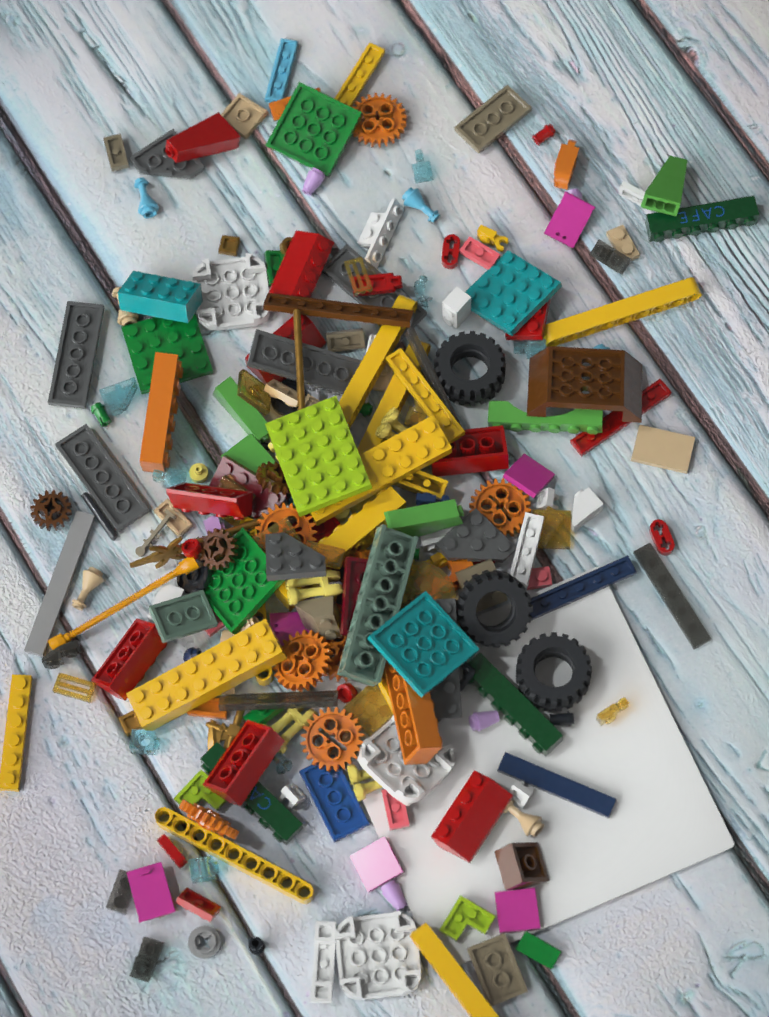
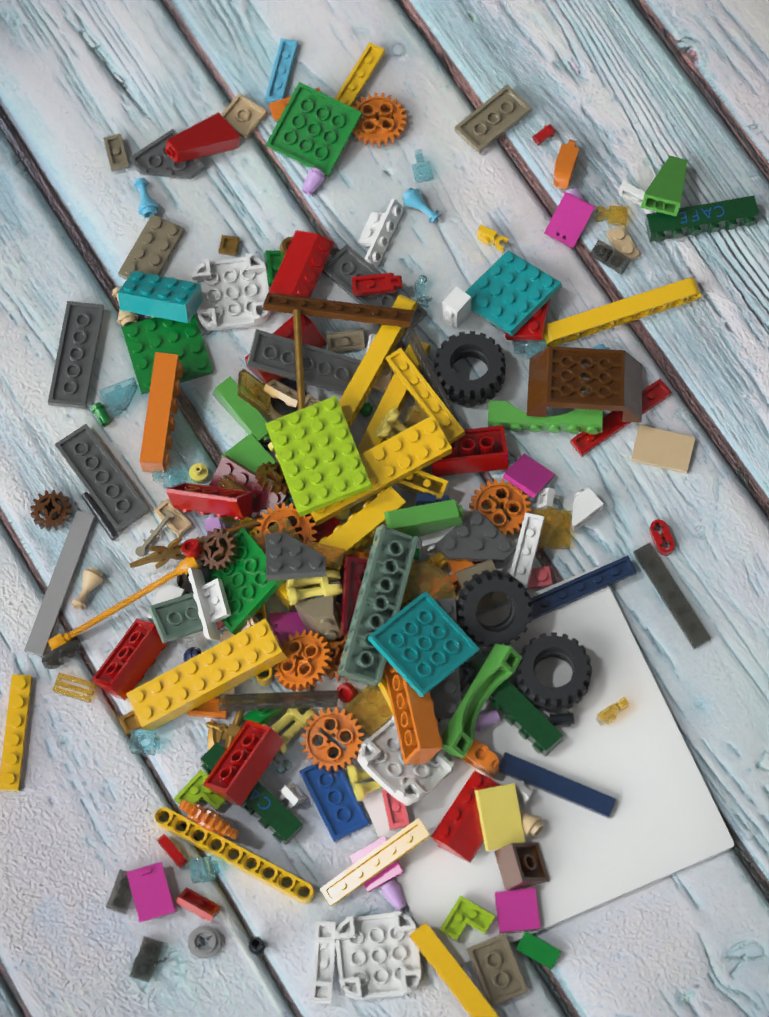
clear yellow tile [344,256,373,296] -> none
red beam [442,234,460,269] -> none
coral plate [459,236,500,270] -> none
none -> dark tan plate [118,214,185,280]
none -> white bracket [188,567,231,642]
none -> plate [320,818,431,906]
none -> bright green arch [441,644,523,758]
none -> orange piece [459,738,500,778]
none -> light yellow tile [475,783,526,851]
none -> clear yellow plate [595,205,628,226]

